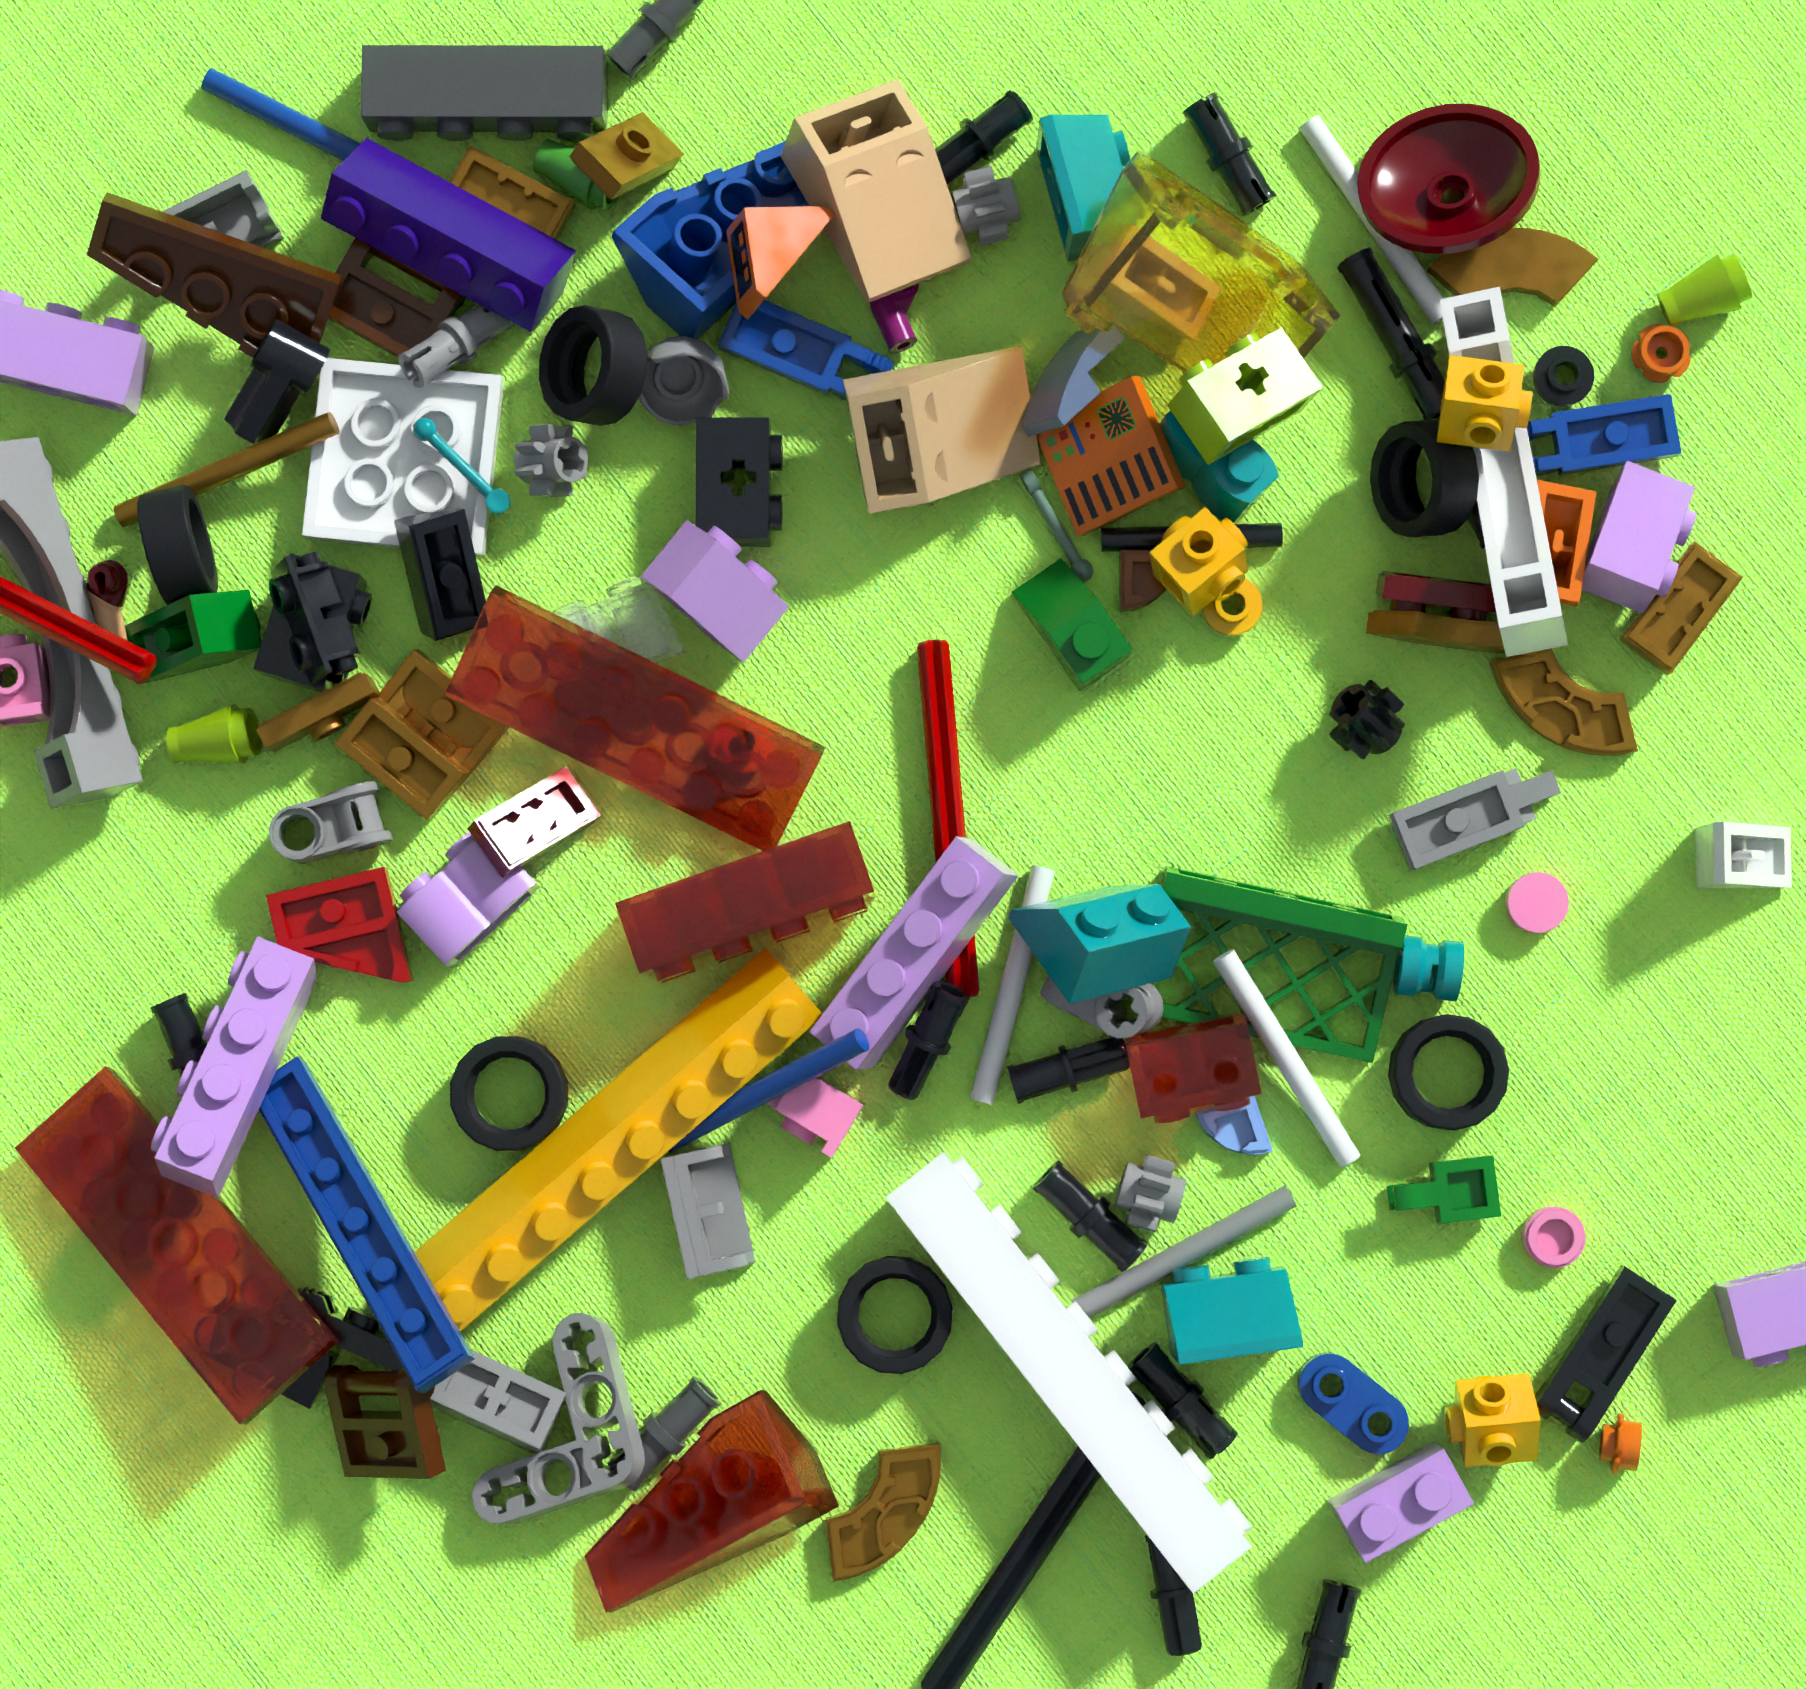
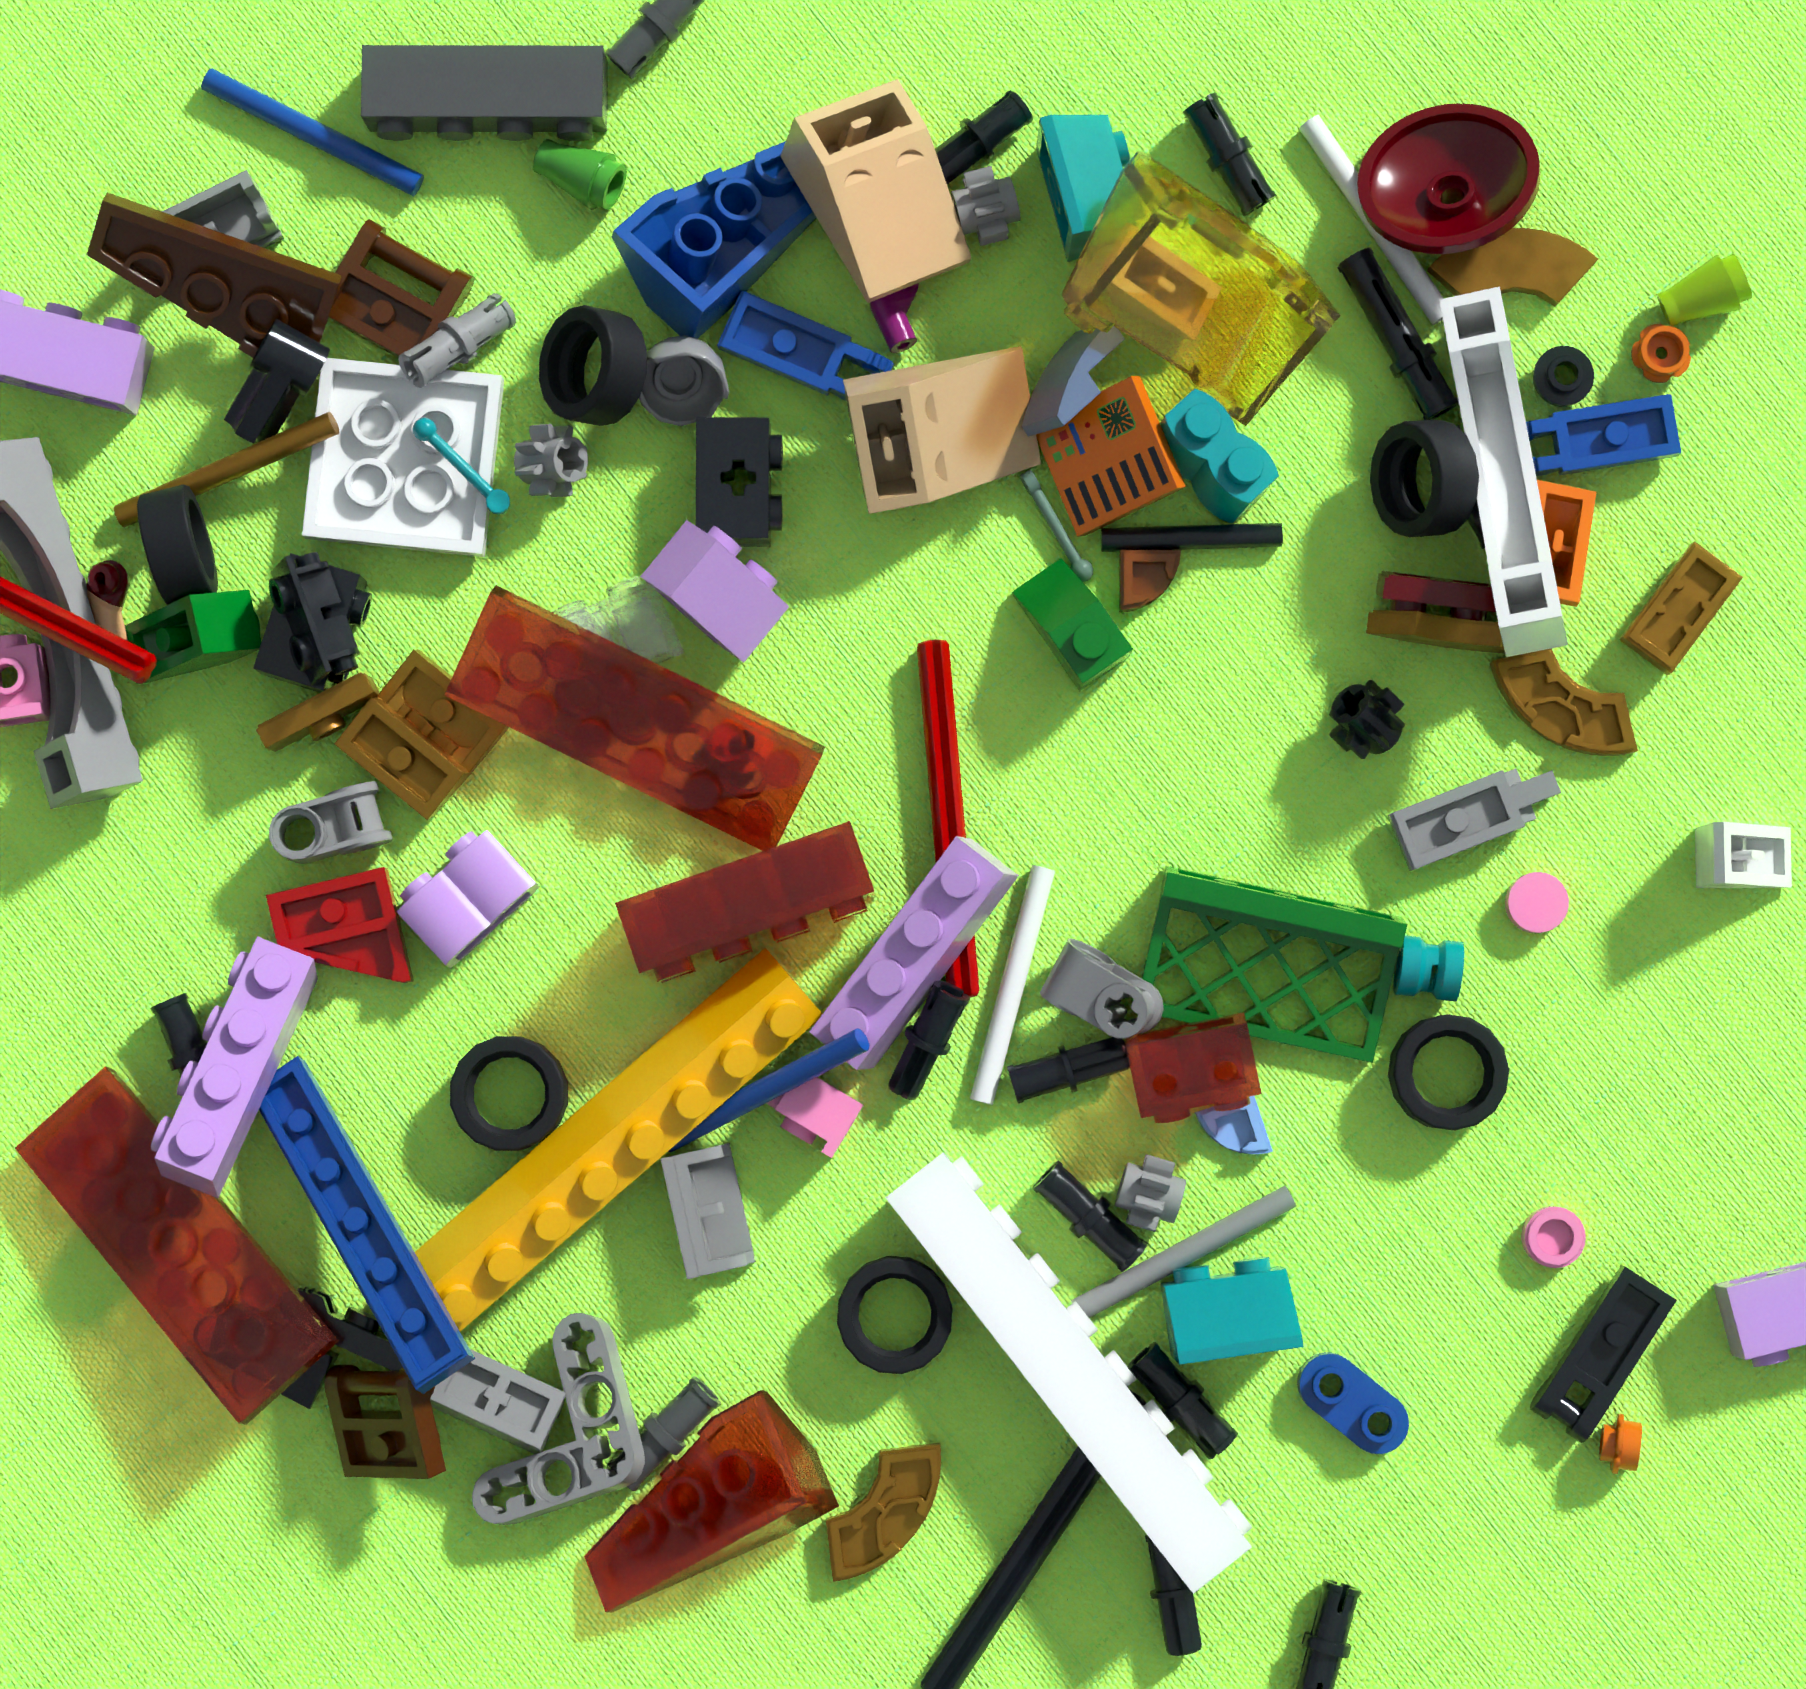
lime cone [166,704,262,764] -> none
dark purple brick [320,138,576,332] -> none
black slope [394,508,491,641] -> none
pearl gold plate [449,145,576,240] -> none
plate [467,767,601,878] -> none
pearl gold plate [569,112,684,200] -> none
slope [726,206,835,320] -> none
teal slope [1008,884,1191,1004] -> none
yellow brick [1149,507,1248,617] -> none
brick [1167,327,1323,465] -> none
yellow plate [1202,578,1262,636] -> none
white bar [1213,949,1360,1167] -> none
lavender brick [1327,1442,1474,1564] -> none
green plate [1387,1155,1501,1224] -> none
yellow brick [1436,355,1533,452] -> none
yellow brick [1445,1373,1541,1467] -> none
lavender brick [1582,461,1697,614] -> none

